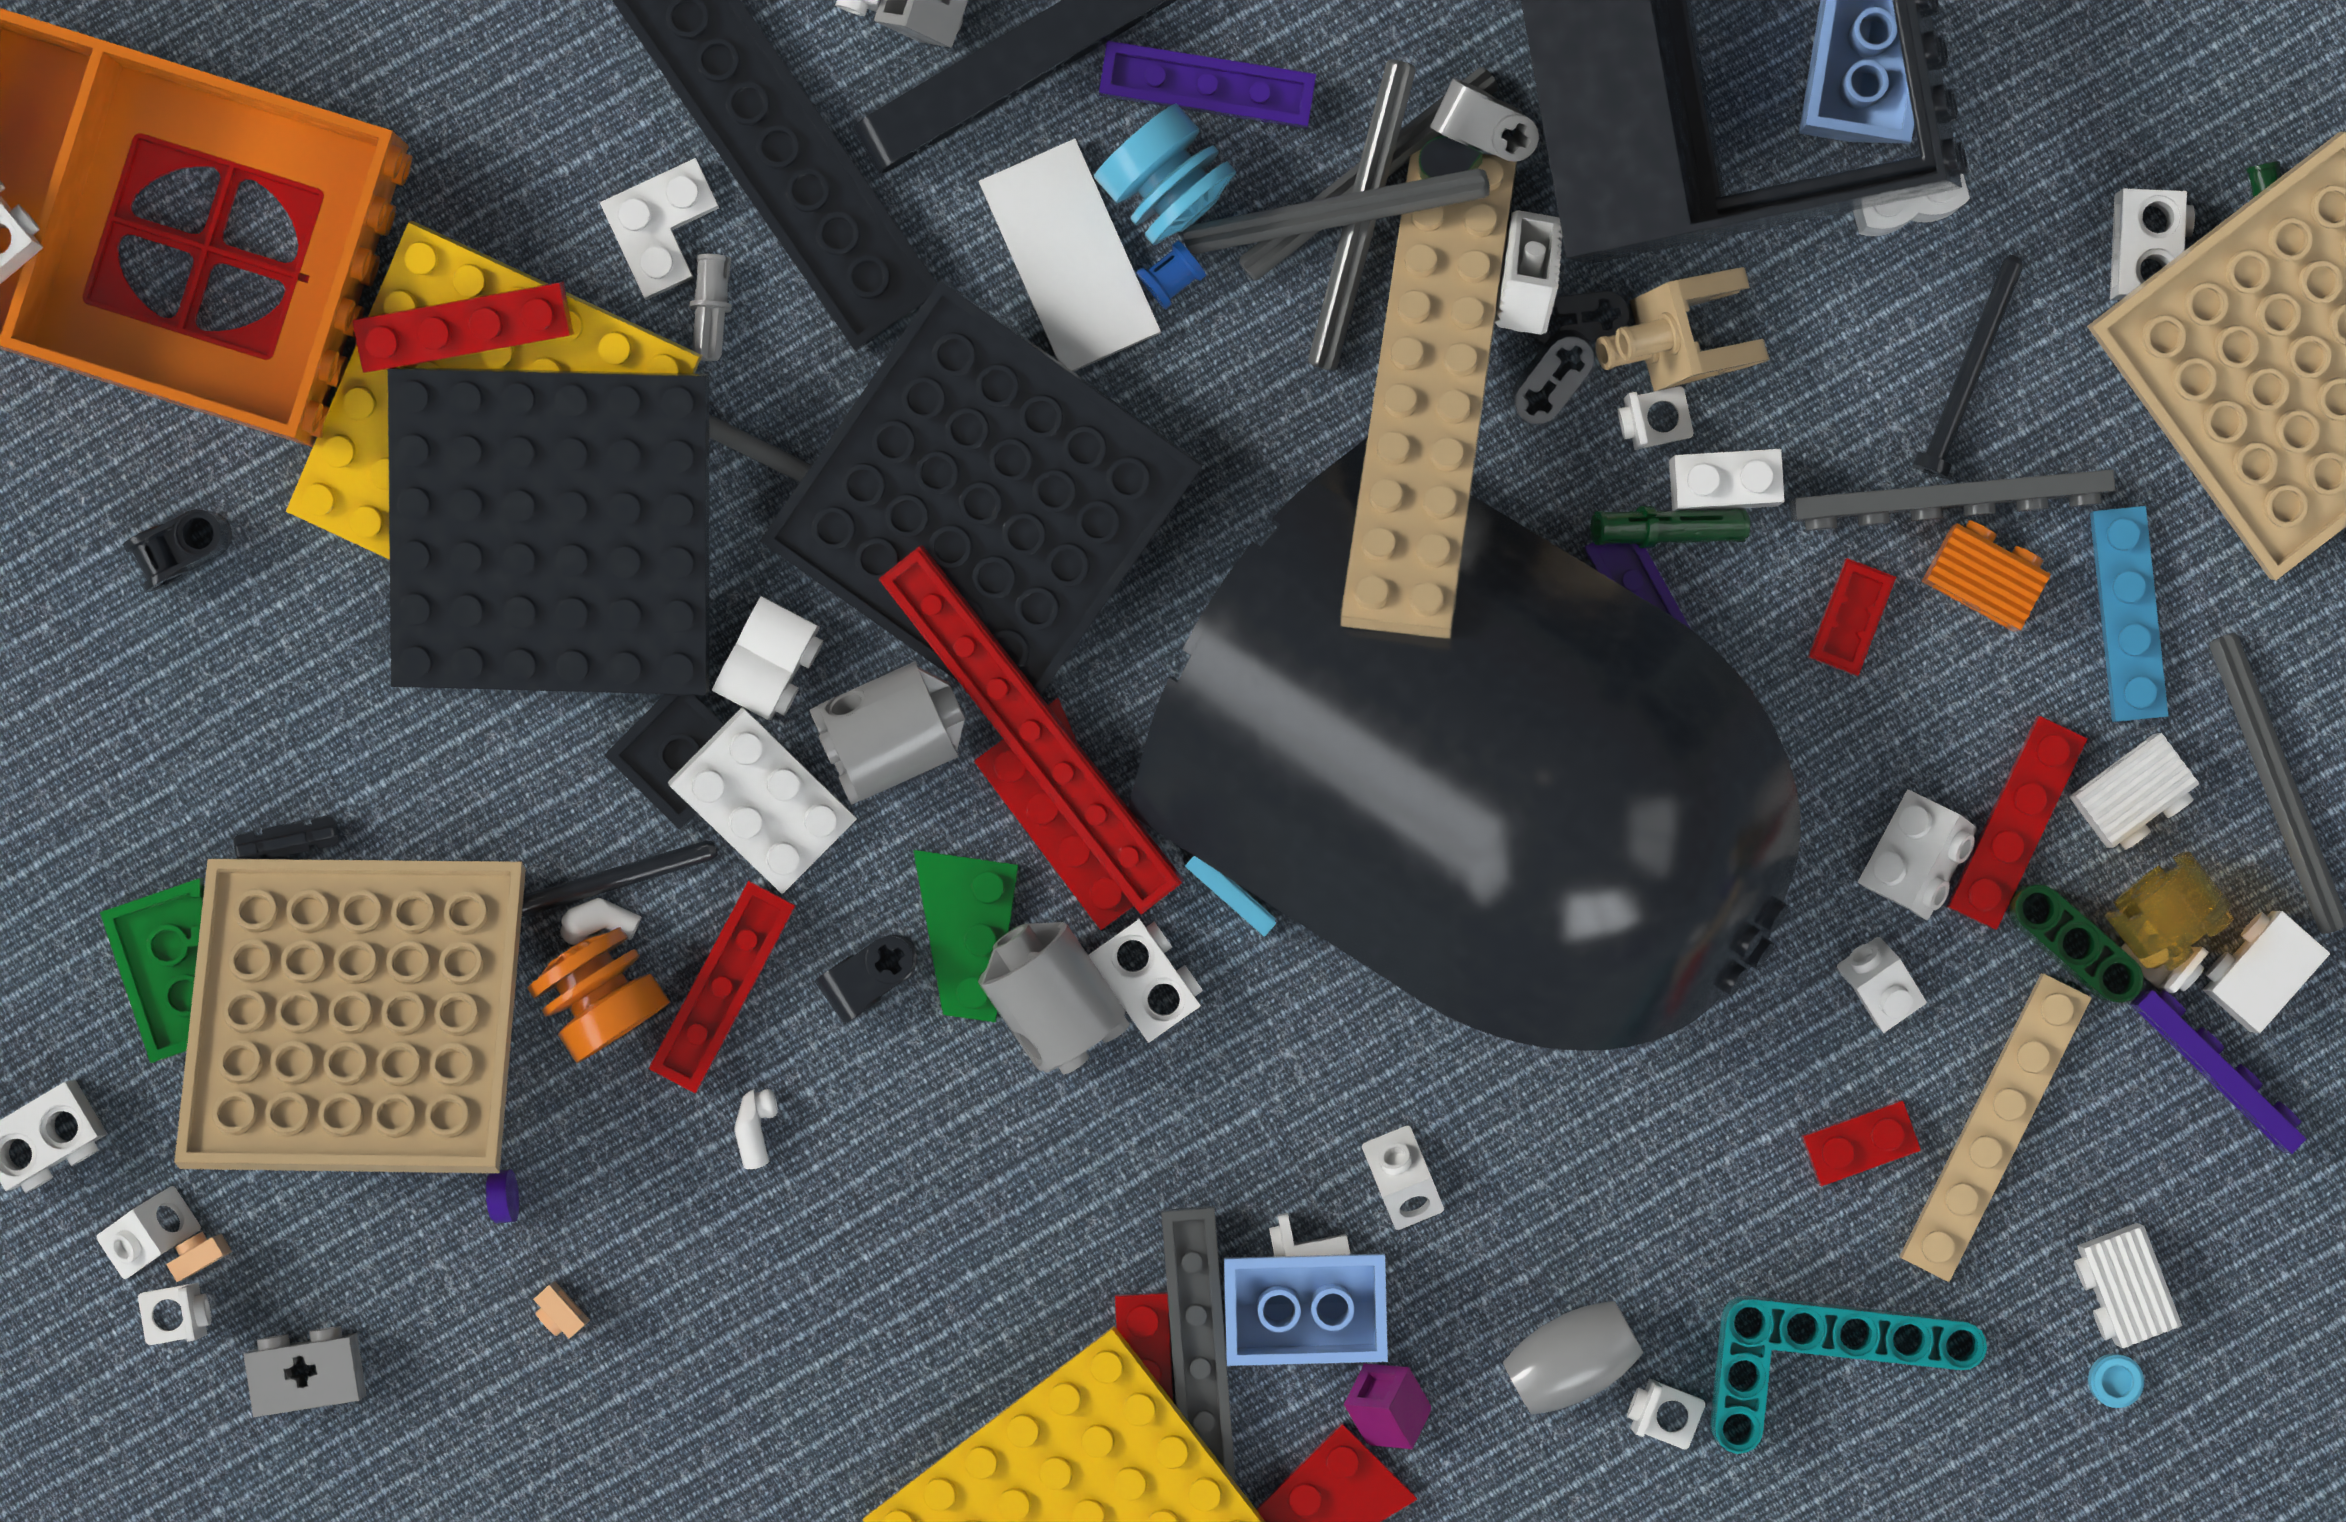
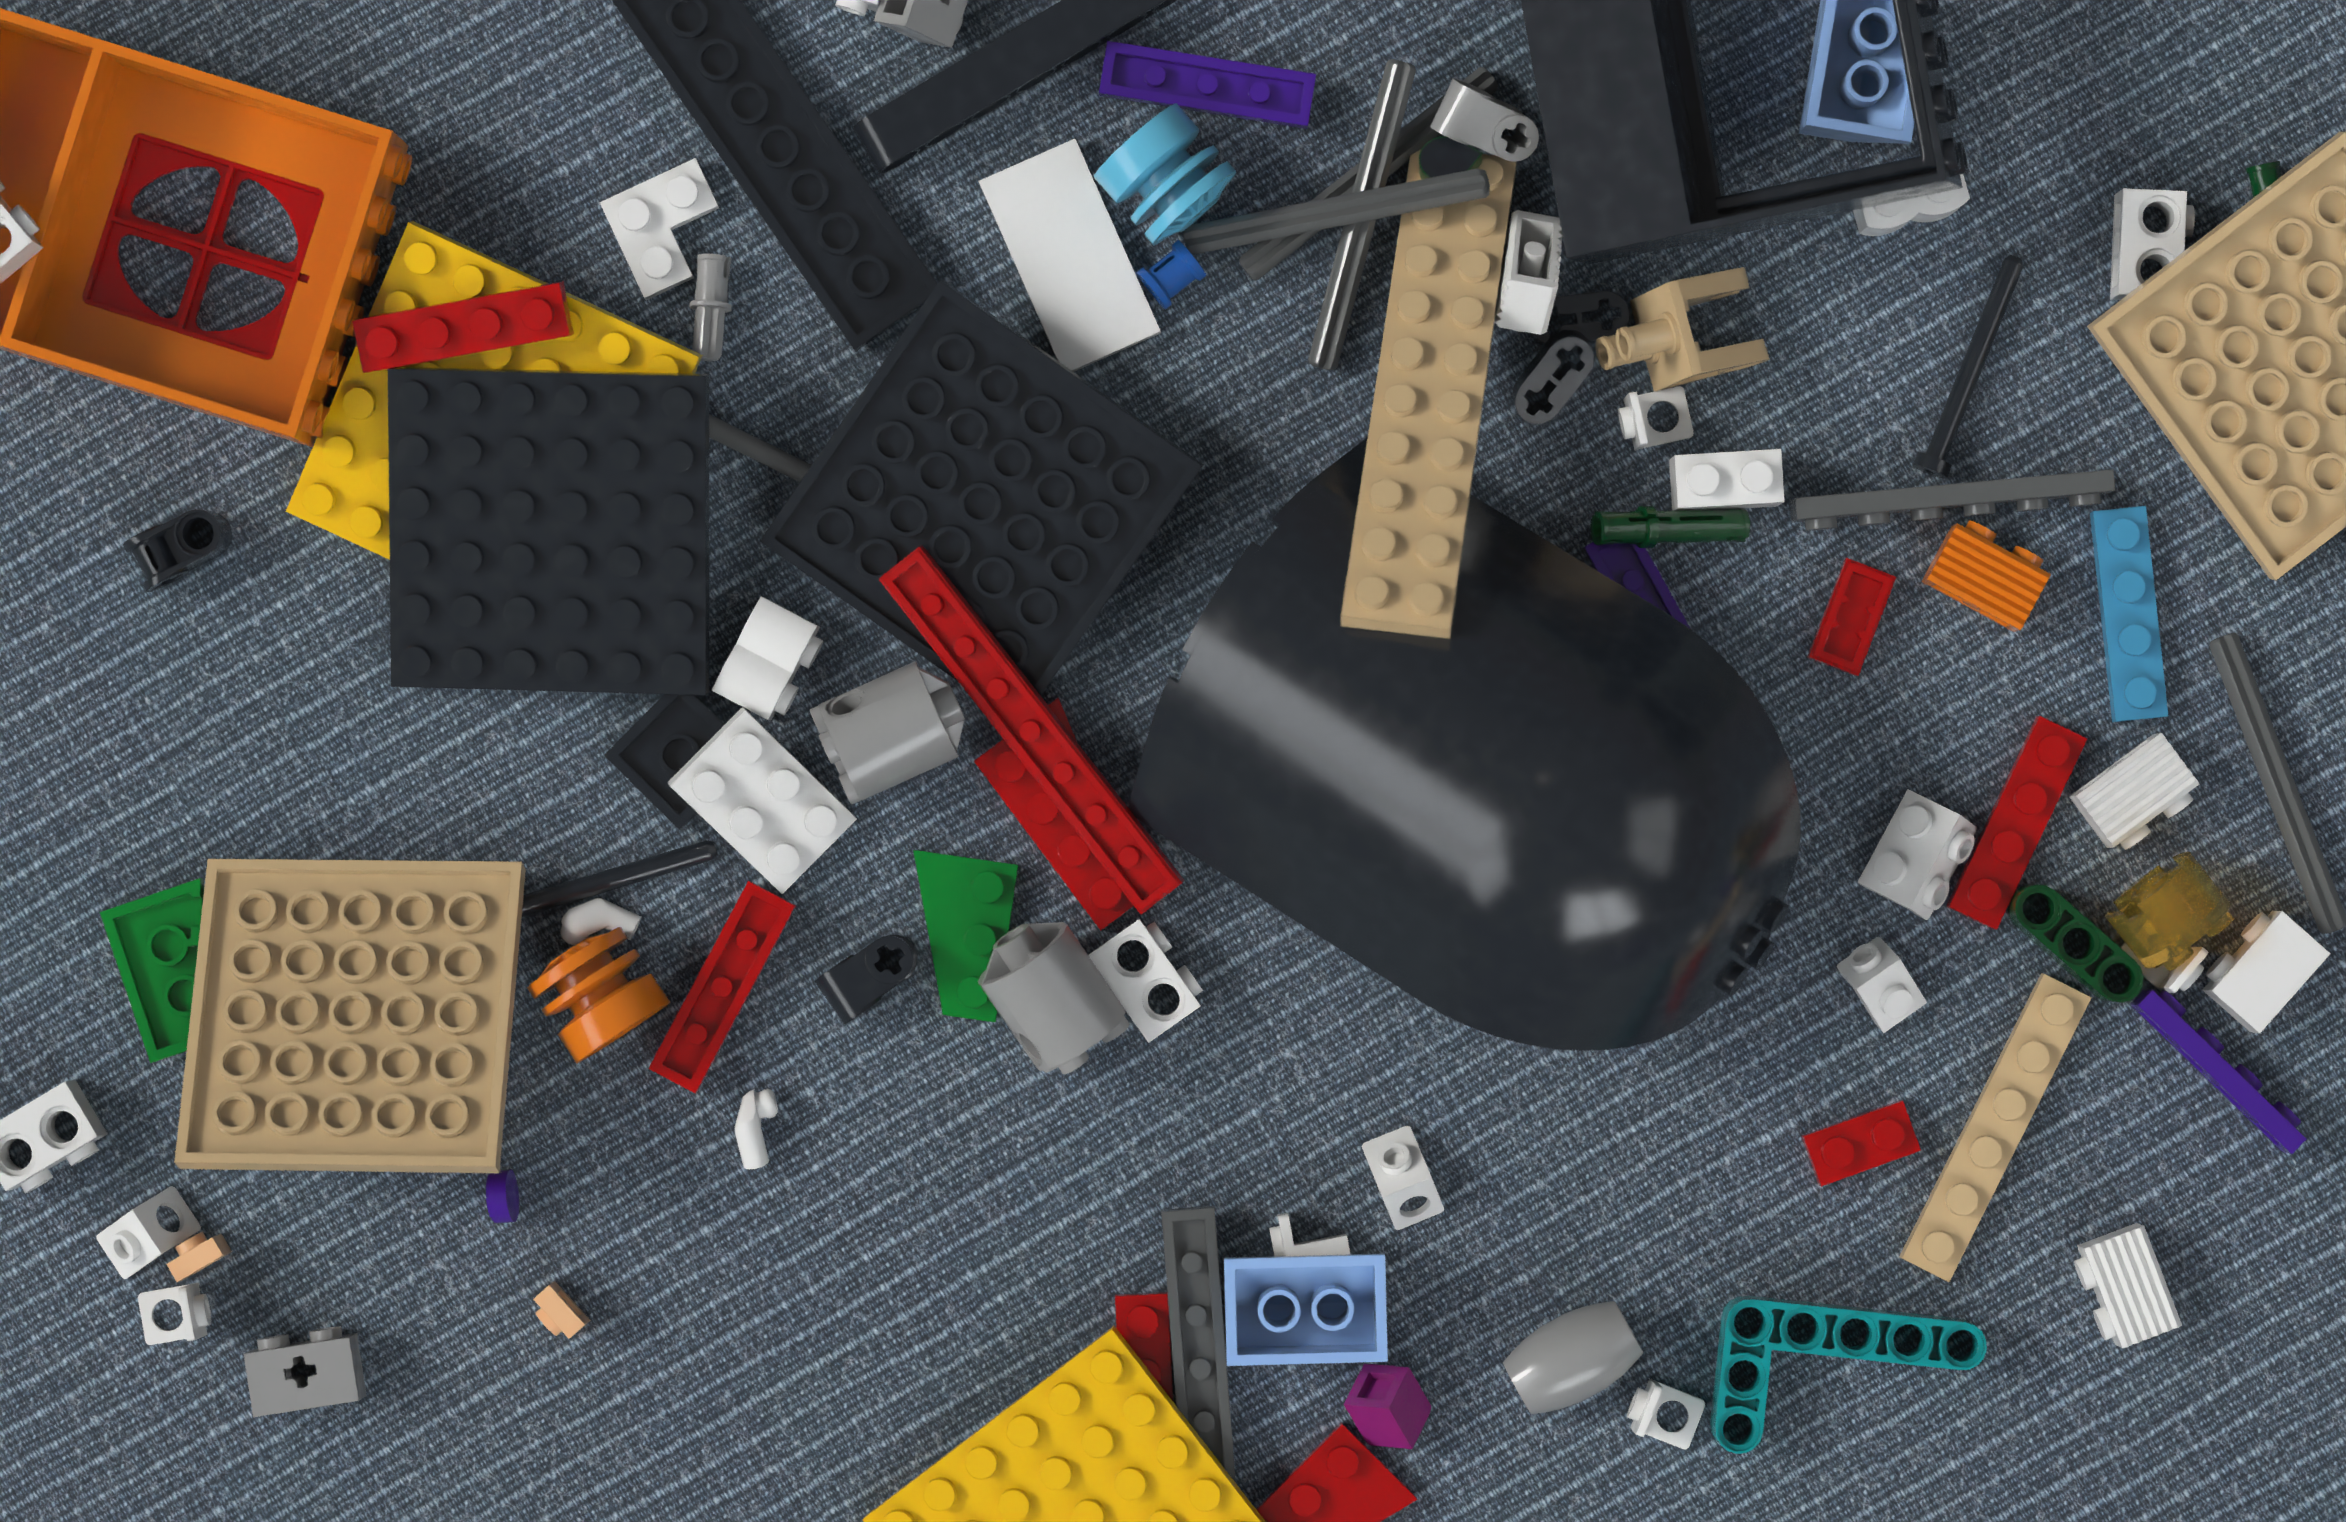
black axle [234,815,339,859] -> none
medium azure tile [1185,856,1276,937] -> none
medium azure tile [2088,1353,2144,1408] -> none

